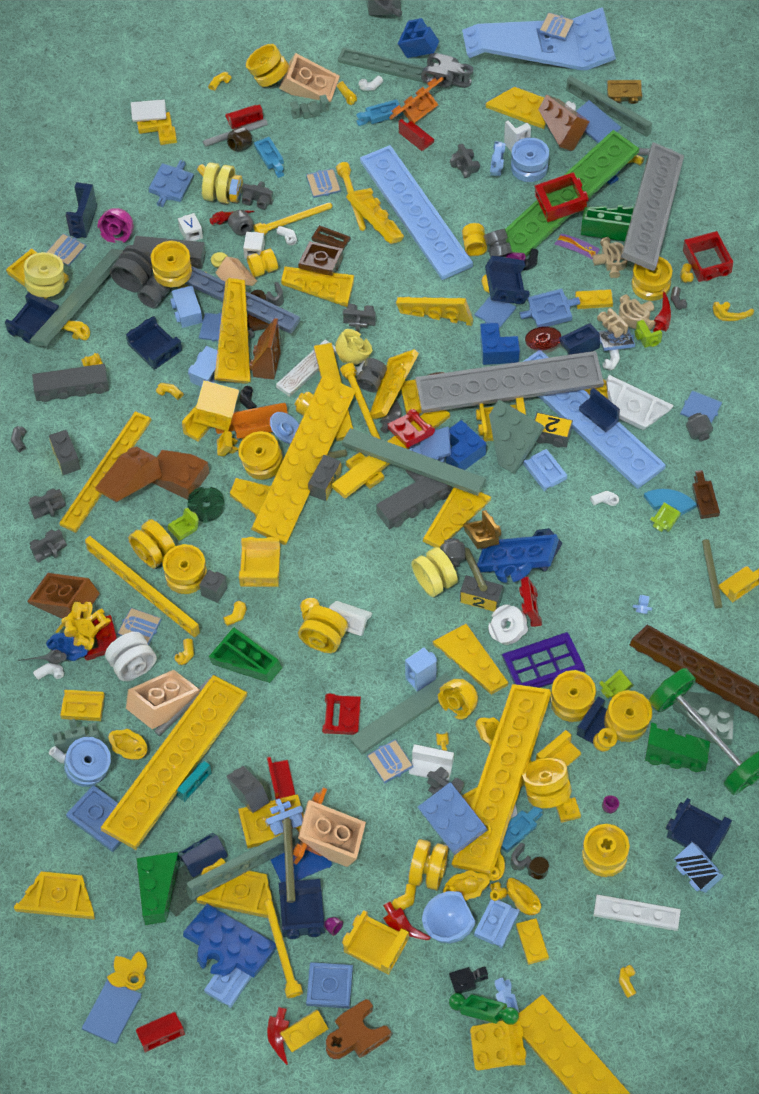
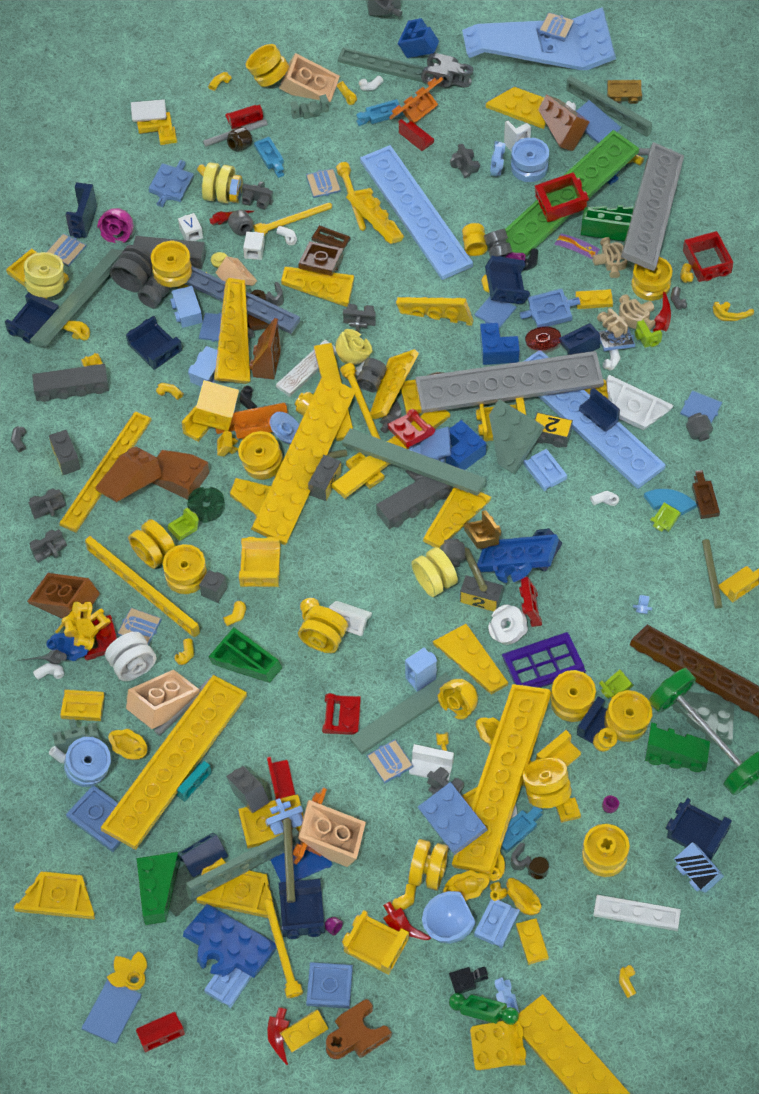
yellow wheel [247,248,278,278] -> none

